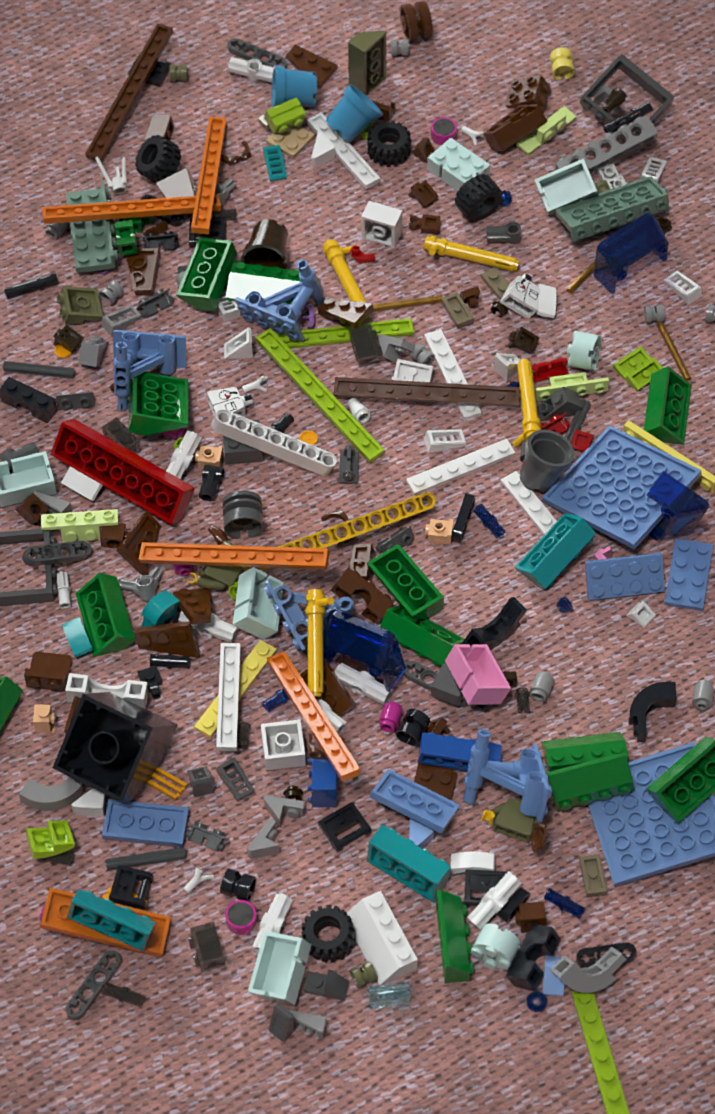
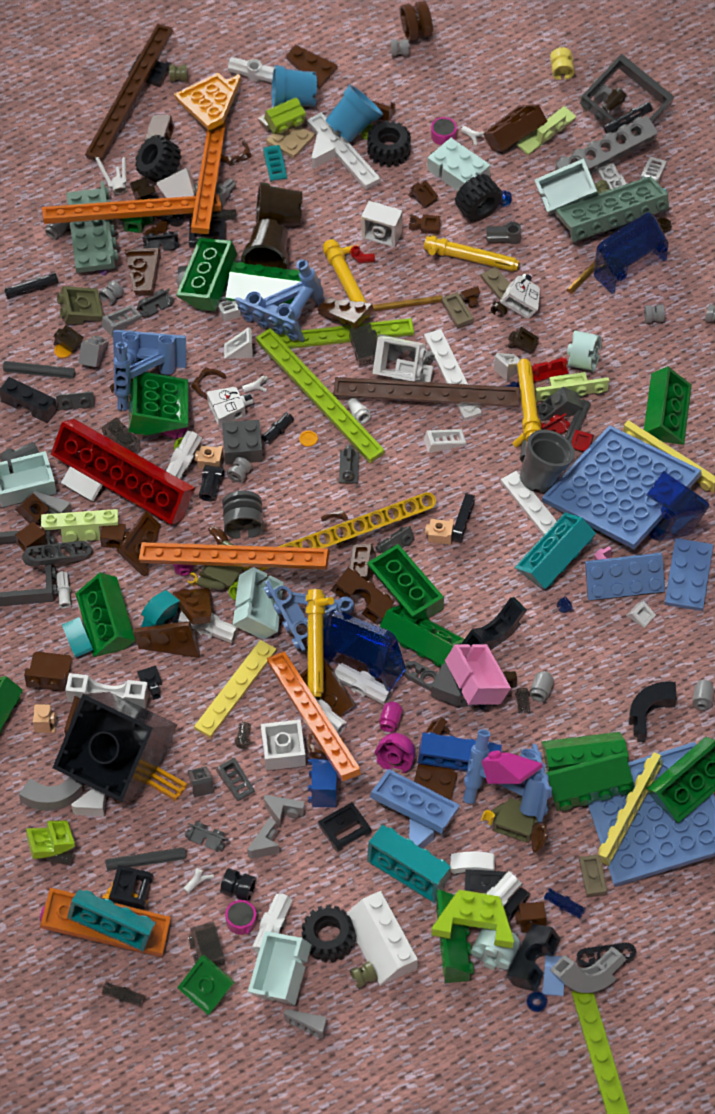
dark grey beam [66,950,121,1020] -> none
medium blue plate [102,799,189,847] -> none
green brick [115,220,138,256] -> none
light grey axle [119,567,163,601] -> none
black pin [150,653,190,669] -> none
white beam [211,409,337,476] -> none
white plate [216,643,241,751] -> none
dark grey beam [228,38,287,69] -> none
clear blue pin [262,689,290,713] -> none
dark grey slope [269,1003,294,1042] -> none
dark brown plate [283,785,303,801] -> none
medium lavender piece [302,305,315,329] -> none
dark grey slope [304,969,349,1001] -> none
olive slope [348,31,386,95] -> none
clear light blue plate [367,982,411,1009] -> none
black wheel [395,708,430,746] -> none
white plate [406,439,515,496] -> none
reddish brown tile [412,138,436,162] -> none
clear blue pin [473,504,506,539] -> none
reddish brown bracket [505,74,551,113] -> none
white slope [536,284,556,319] -> none
lime slope [612,346,663,391] -> none
pearl gold bar [657,322,692,381] -> none
white slope [664,271,702,305] -> none
none -> reddish brown brick [15,521,47,556]
none -> dark brown bracket [130,177,156,199]
none -> light orange wing [174,73,241,131]
none -> green plate [177,955,235,1015]
none -> reddish brown cap [191,367,226,400]
none -> light grey wheel [227,457,252,483]
none -> dark brown piece [256,182,303,226]
none -> white window [373,336,426,382]
none -> dark pink cylinder [374,733,416,773]
none -> lime wing [431,890,514,949]
none -> dark pink slope [482,751,543,784]
none -> light yellow plate [598,752,663,866]

